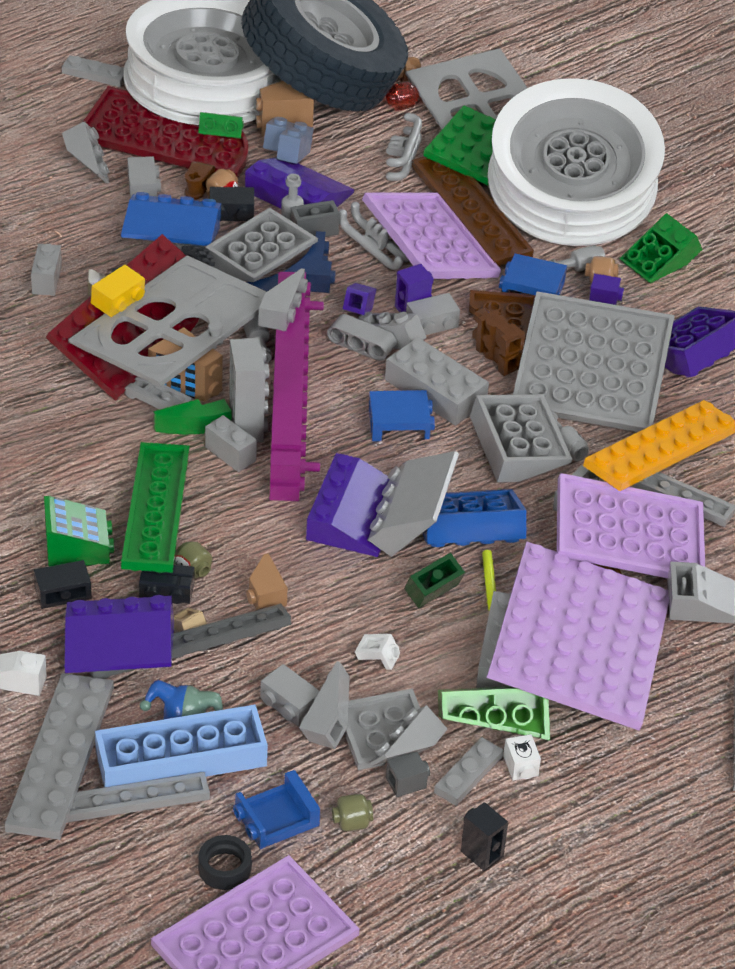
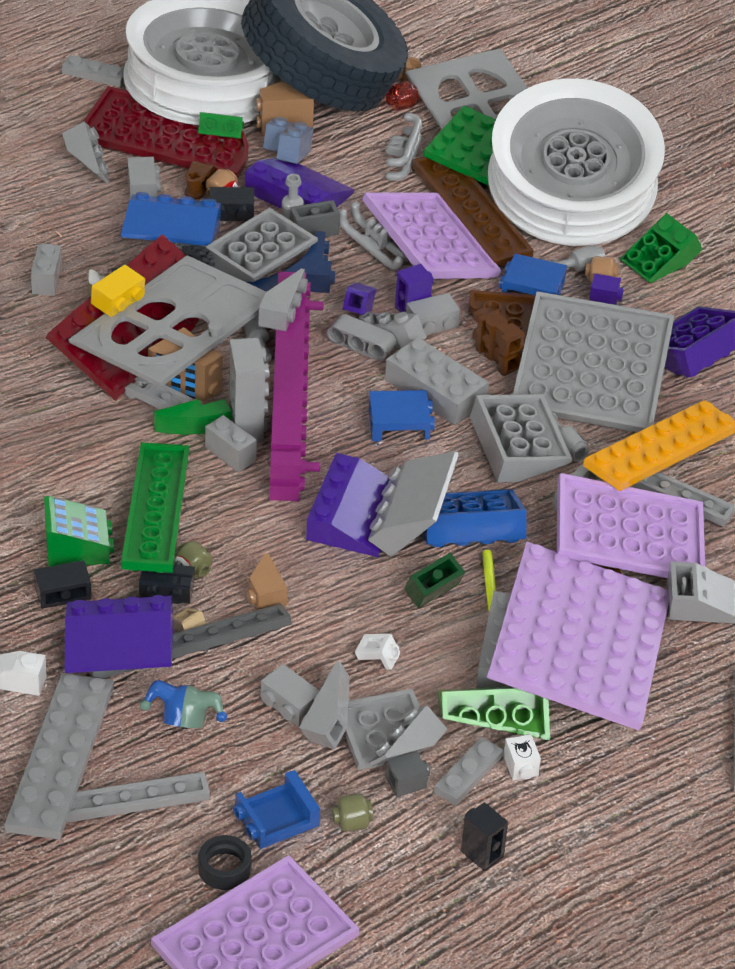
light blue brick [95,705,268,788] -> none

